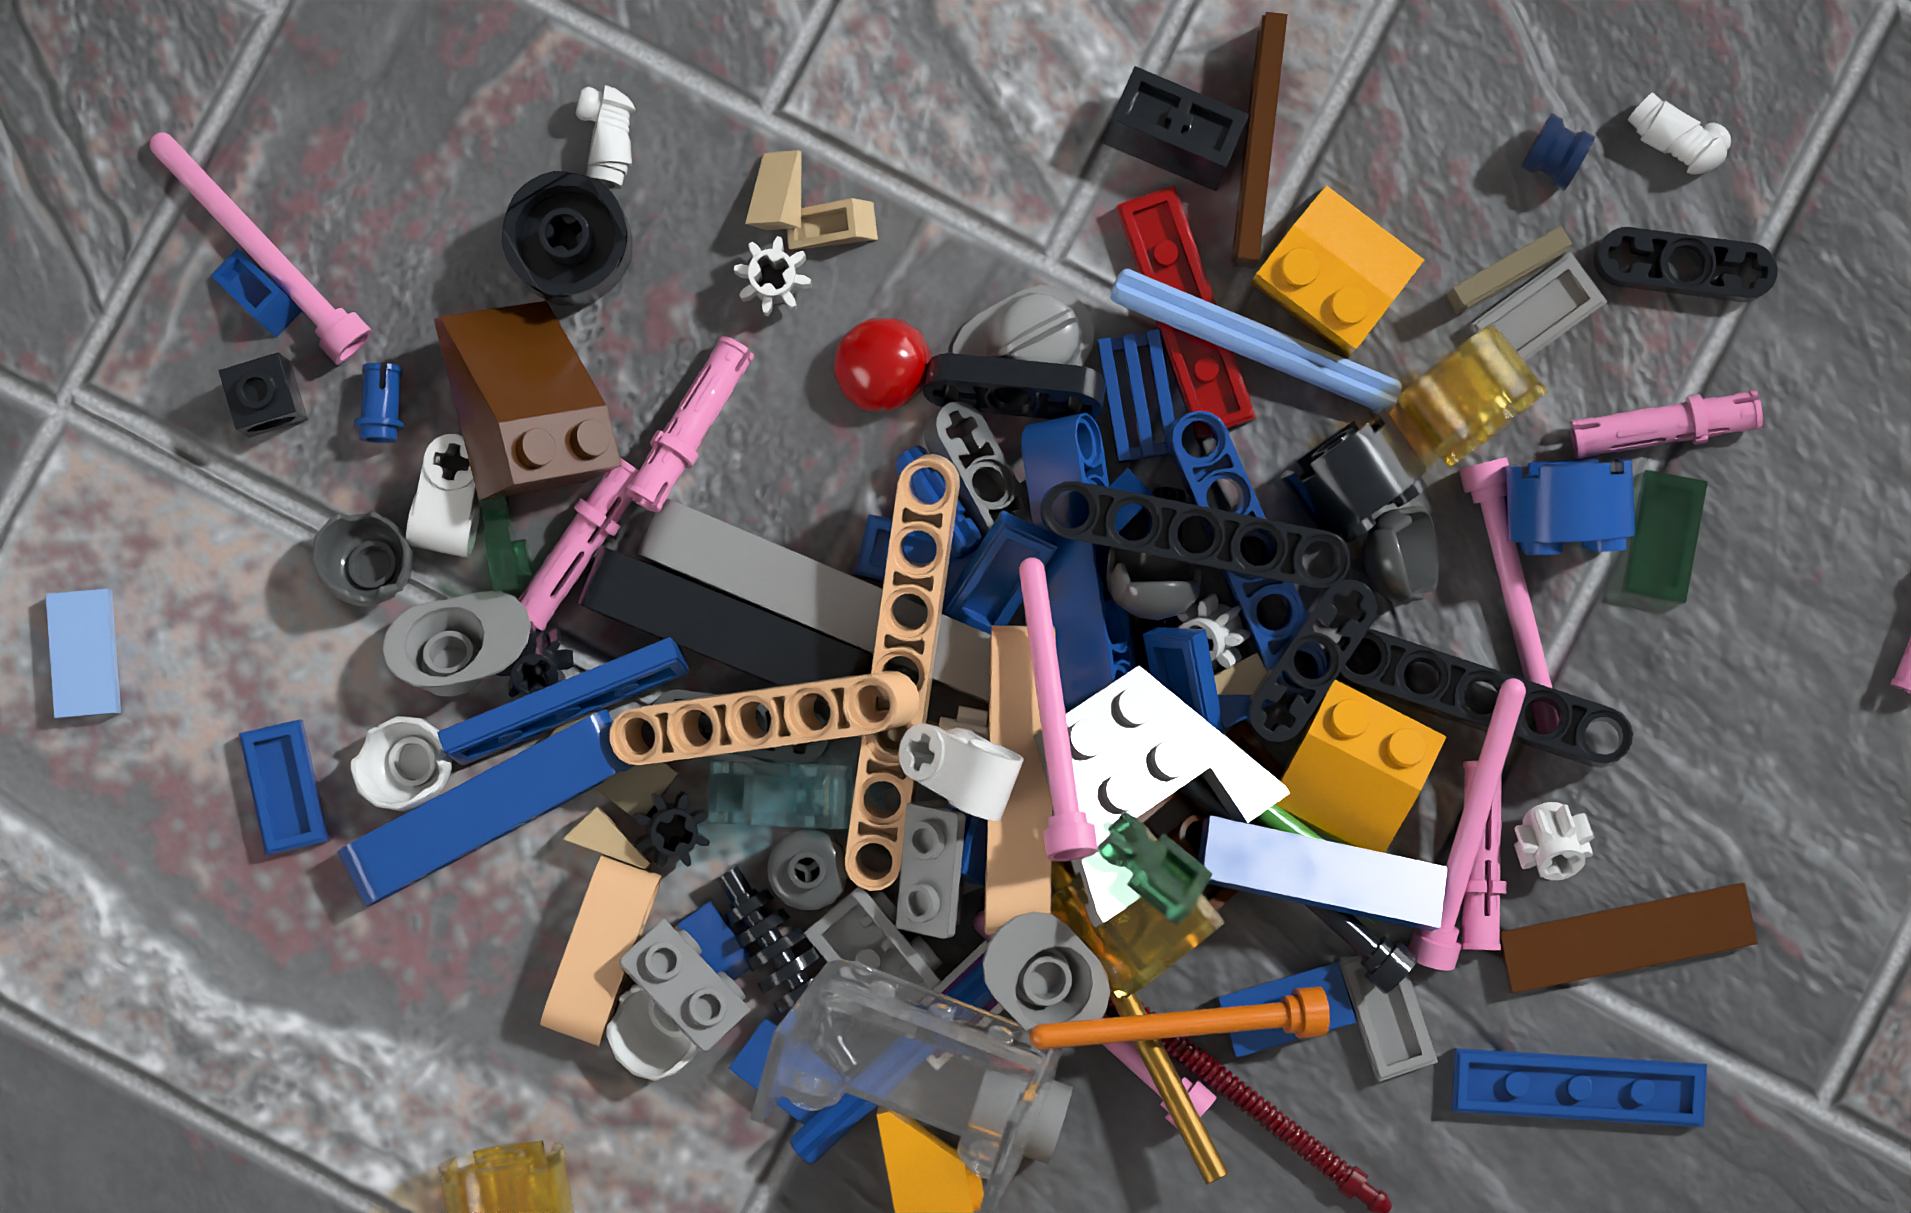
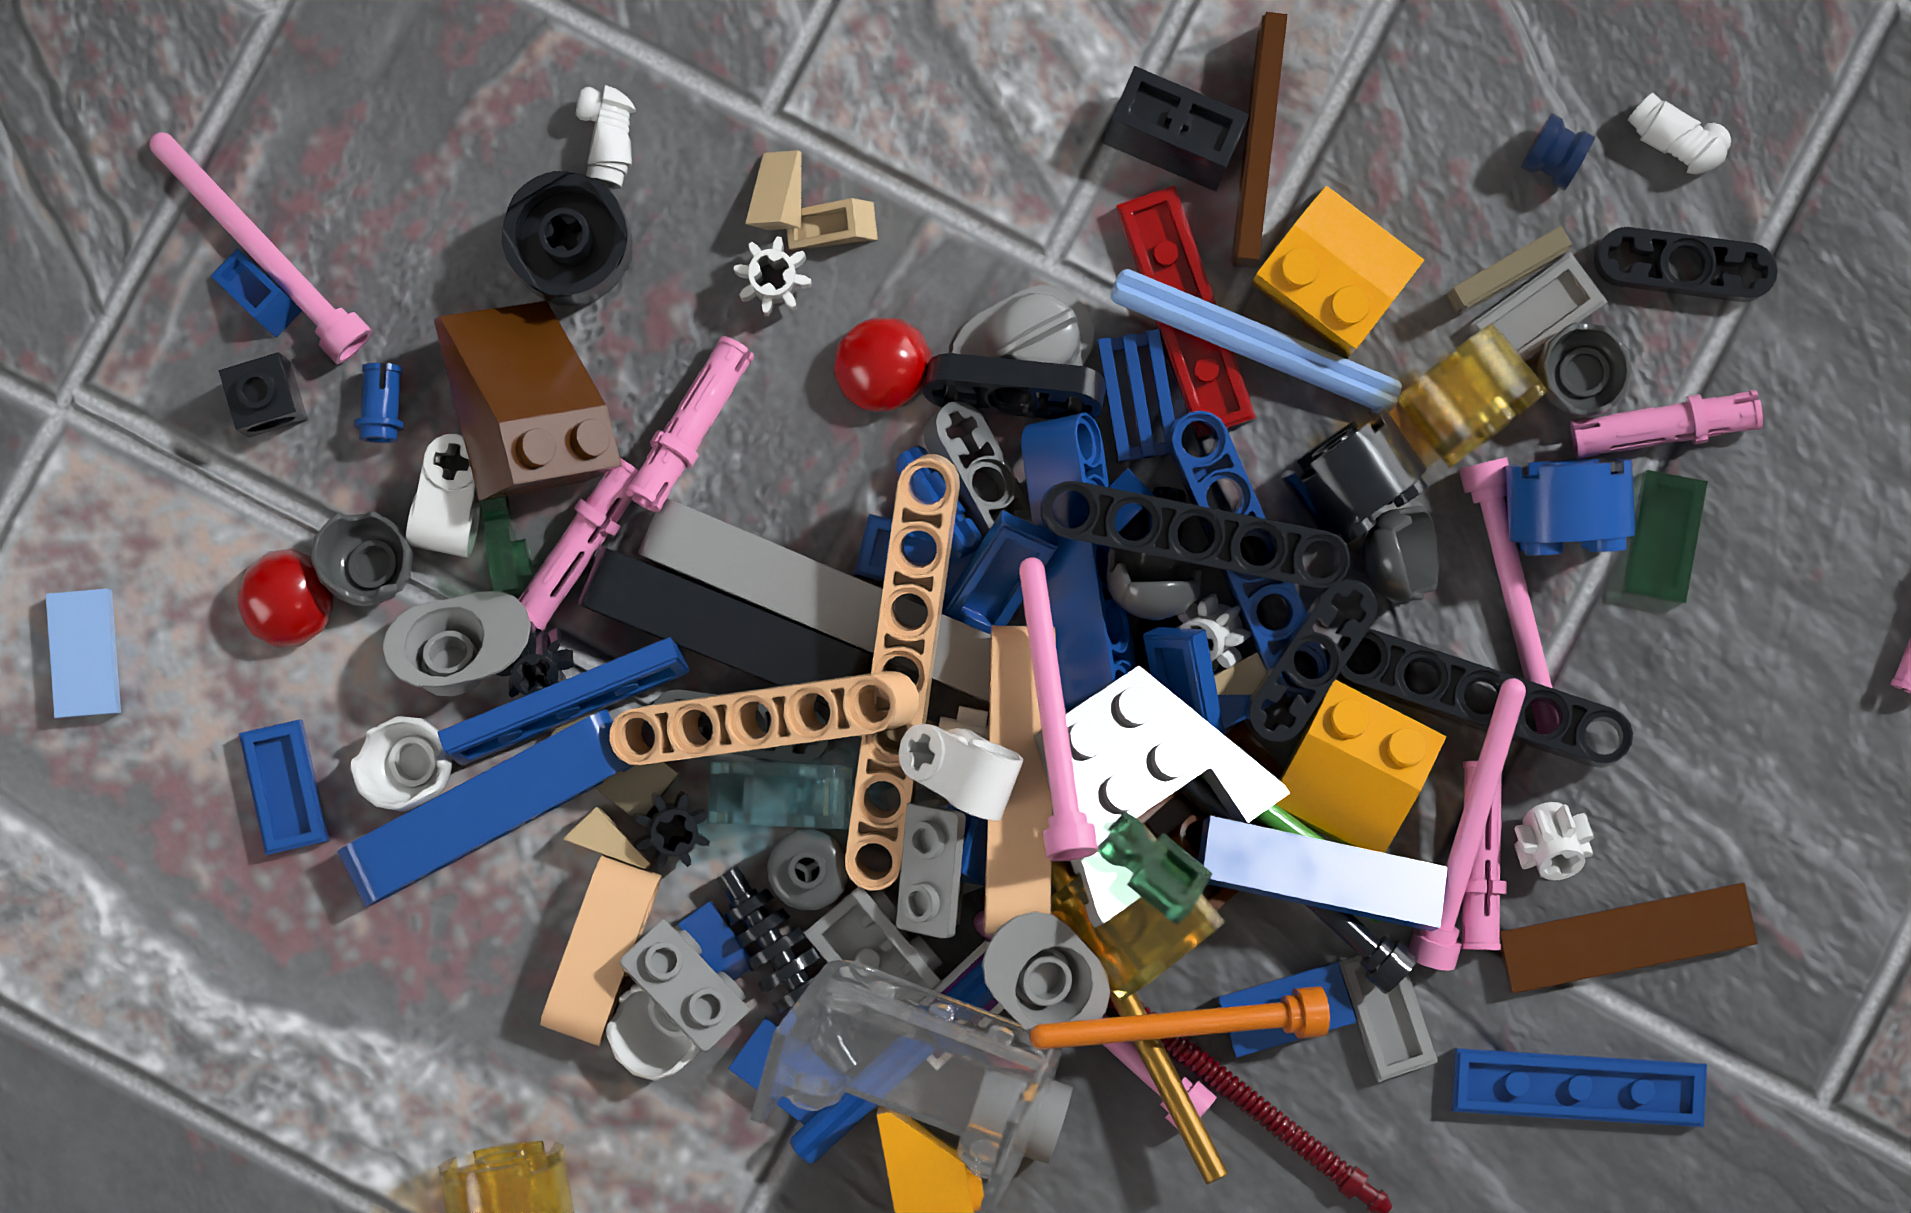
none -> red hair [238,549,333,648]
none -> dark grey hair [1537,322,1633,417]

